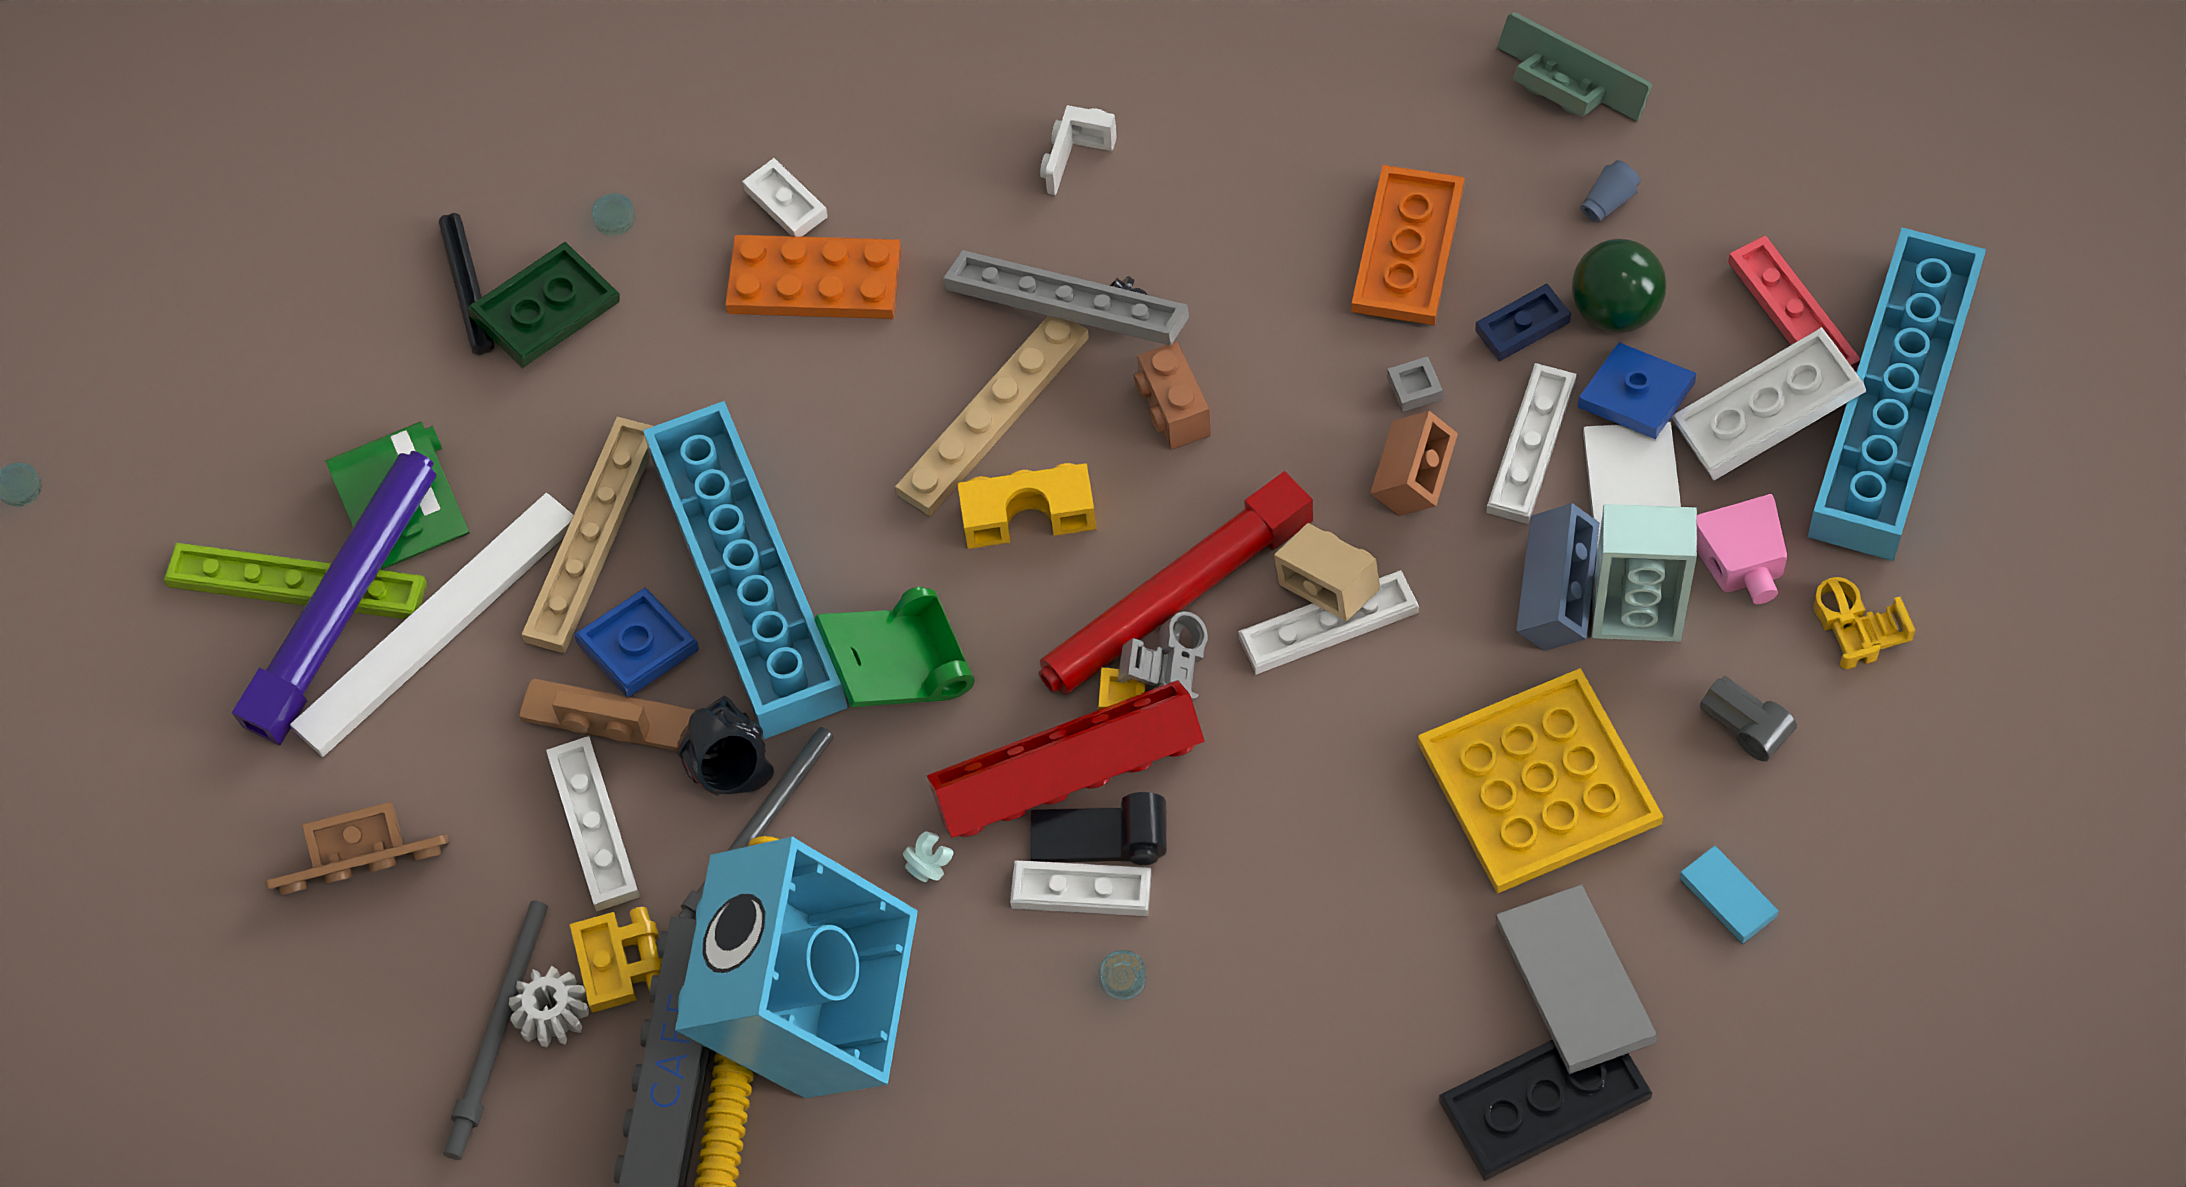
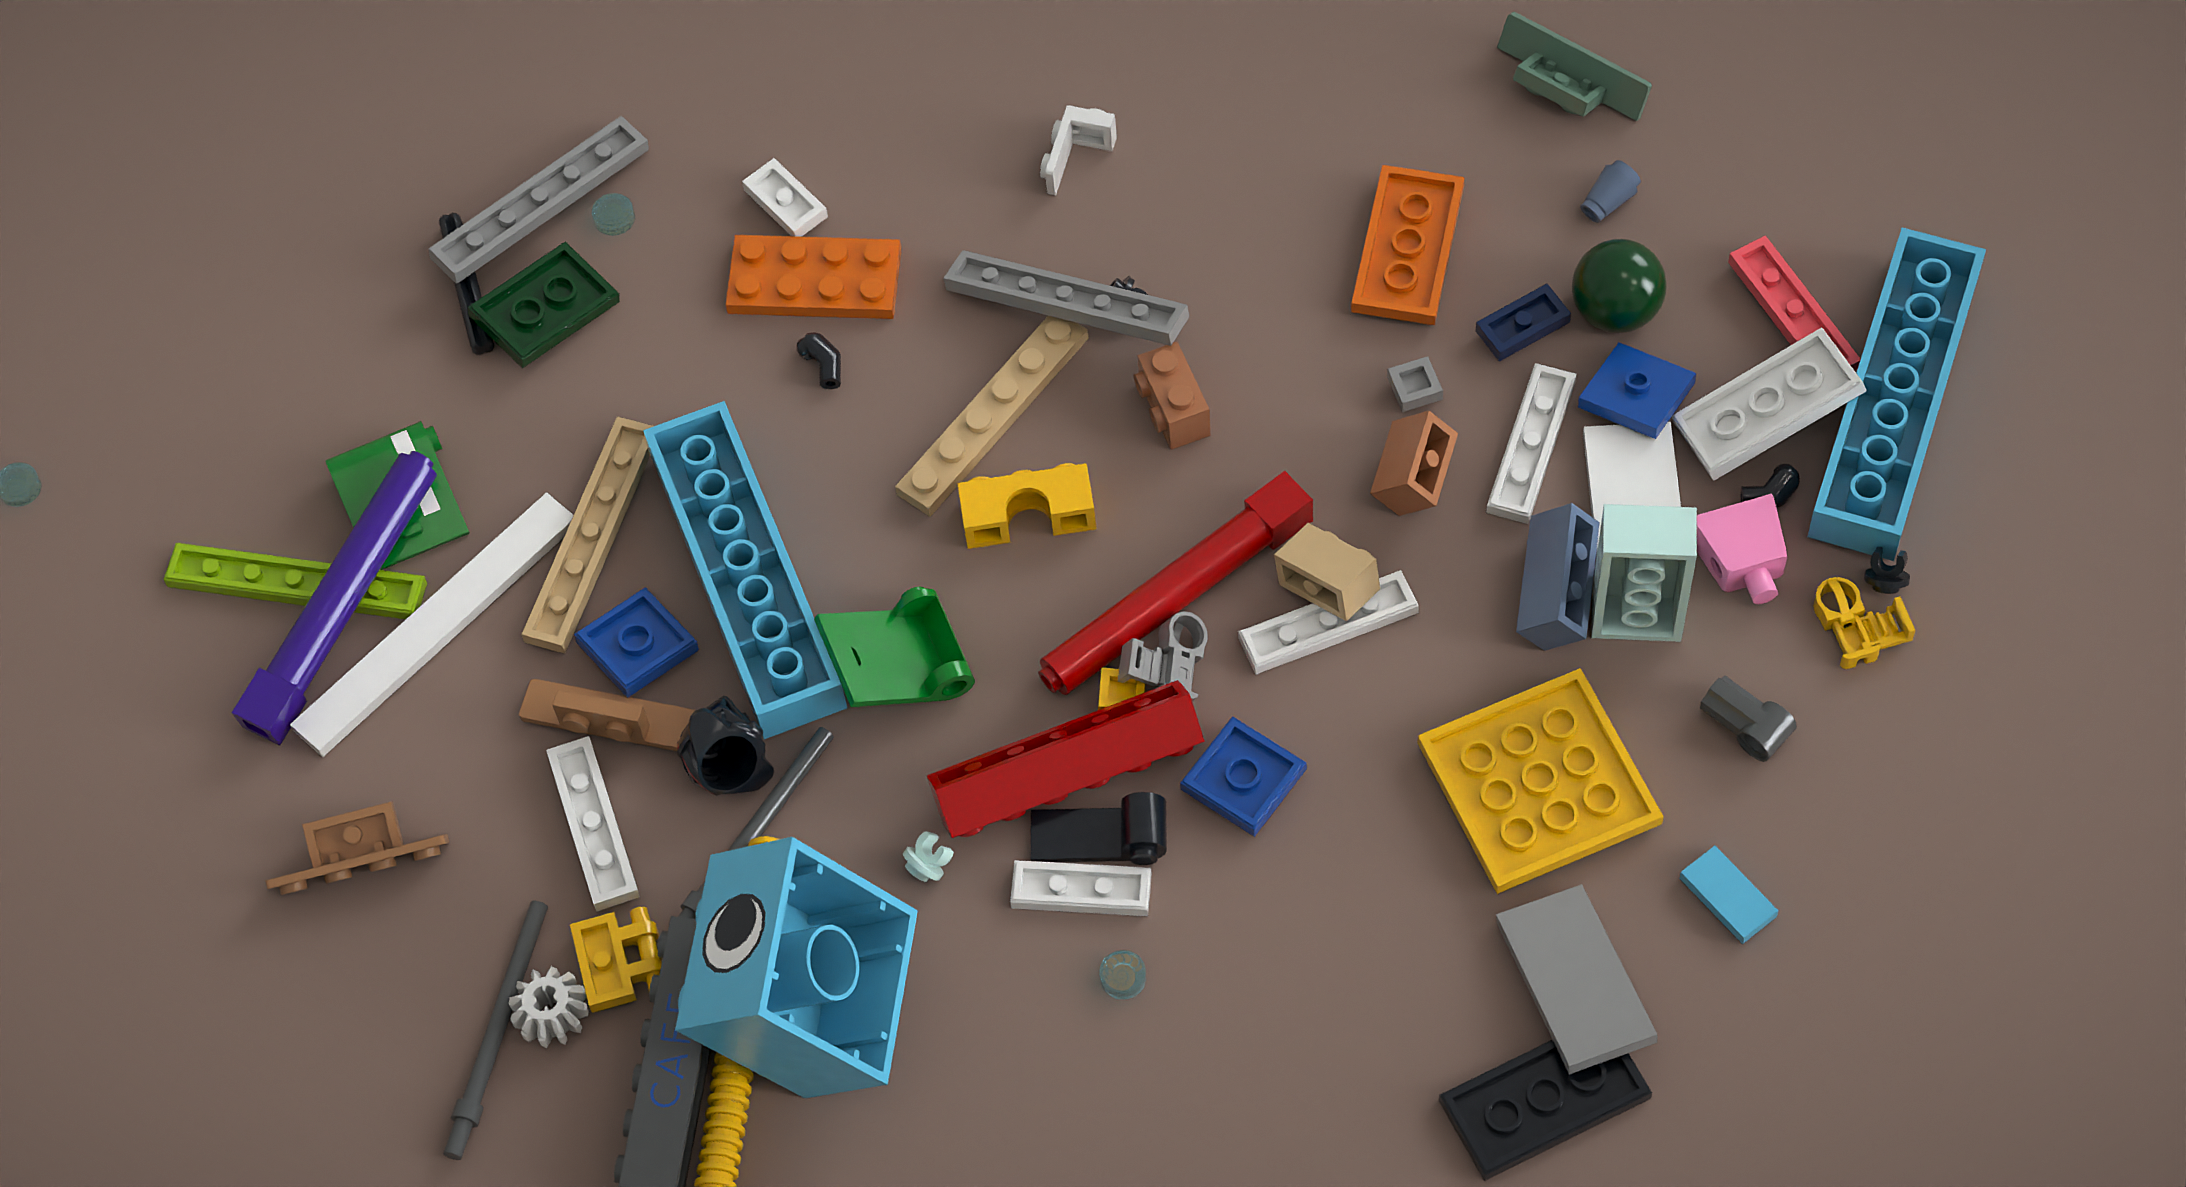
none -> light grey plate [429,116,649,284]
none -> black arm [797,332,841,389]
none -> blue plate [1180,716,1307,837]
none -> black arm [1740,464,1800,507]
none -> black plate [1864,547,1910,594]

